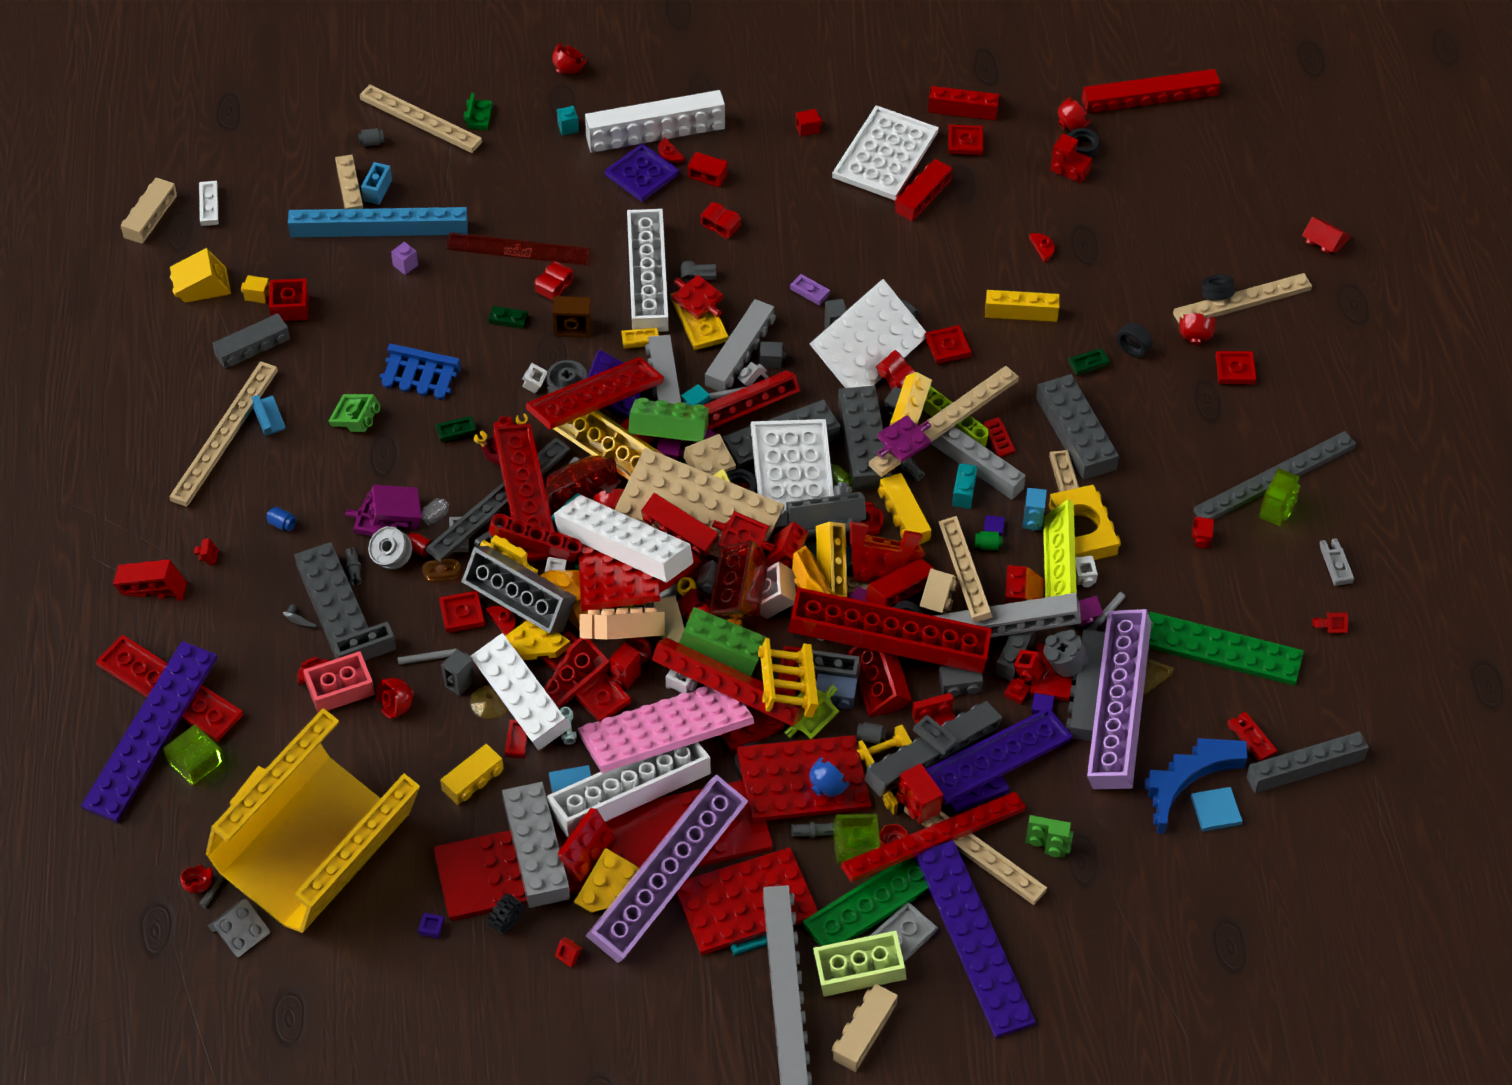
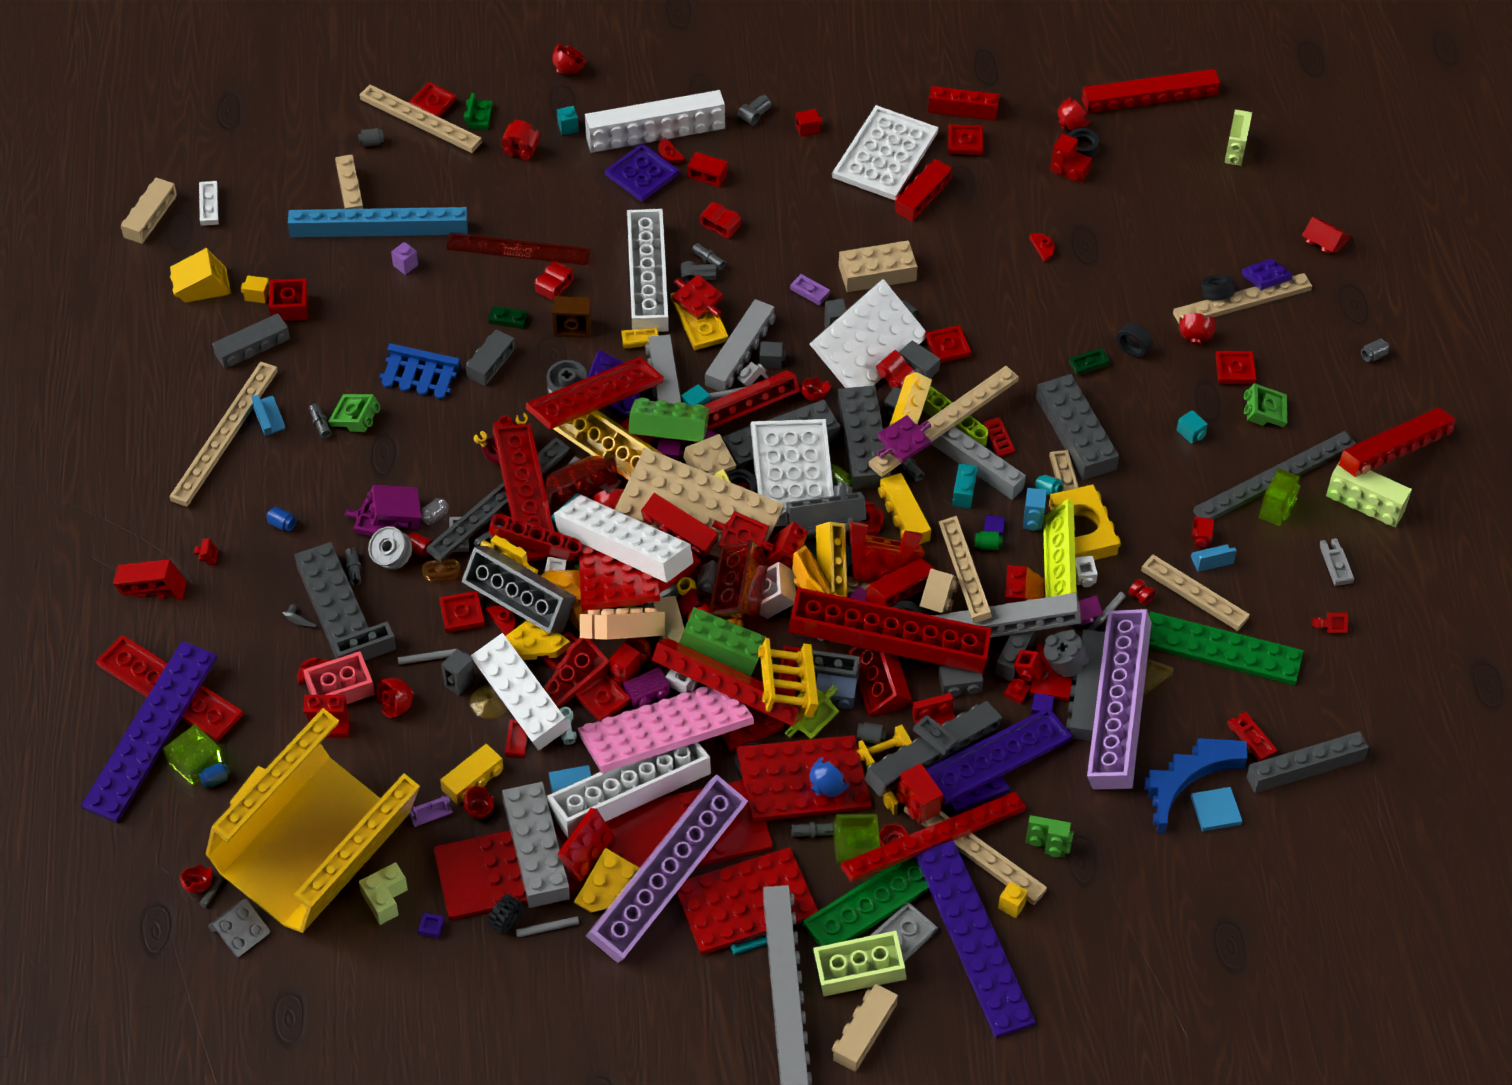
dark azure brick [361,162,392,205] -> none
dark green plate [436,416,477,443] -> none
white brick [522,363,547,393] -> none
red tile [554,937,583,967] -> none
yellow brick [985,290,1059,322] -> none
none -> blue brick [198,762,230,788]
none -> red panel [303,695,350,738]
none -> dark grey pin [309,404,332,439]
none -> yellowish green brick [359,863,408,925]
none -> red plate [408,82,457,117]
none -> medium lavender hinge [409,796,453,827]
none -> red hair [463,786,494,819]
none -> dark grey brick [465,330,515,386]
none -> red brick [501,120,541,161]
none -> light grey bar [516,916,579,938]
none -> magenta brick [623,667,670,709]
none -> dark grey pin [692,243,726,270]
none -> dark grey piece [738,95,772,126]
none -> red hair [800,377,831,403]
none -> tan brick [839,240,917,292]
none -> dark grey brick [899,340,941,379]
none -> yellow brick [998,881,1028,918]
none -> teal brick [1035,475,1064,496]
none -> red wheel [1128,579,1156,606]
none -> tan plate [1141,555,1250,631]
none -> teal brick [1176,410,1207,444]
none -> dark azure panel [1191,544,1237,572]
none -> yellowish green panel [1224,109,1252,166]
none -> dark purple plate [1242,259,1292,290]
none -> bright green plate [1244,383,1287,427]
none -> yellowish green brick [1326,463,1412,527]
none -> red brick [1338,407,1456,477]
none -> dark grey brick [1361,339,1390,362]

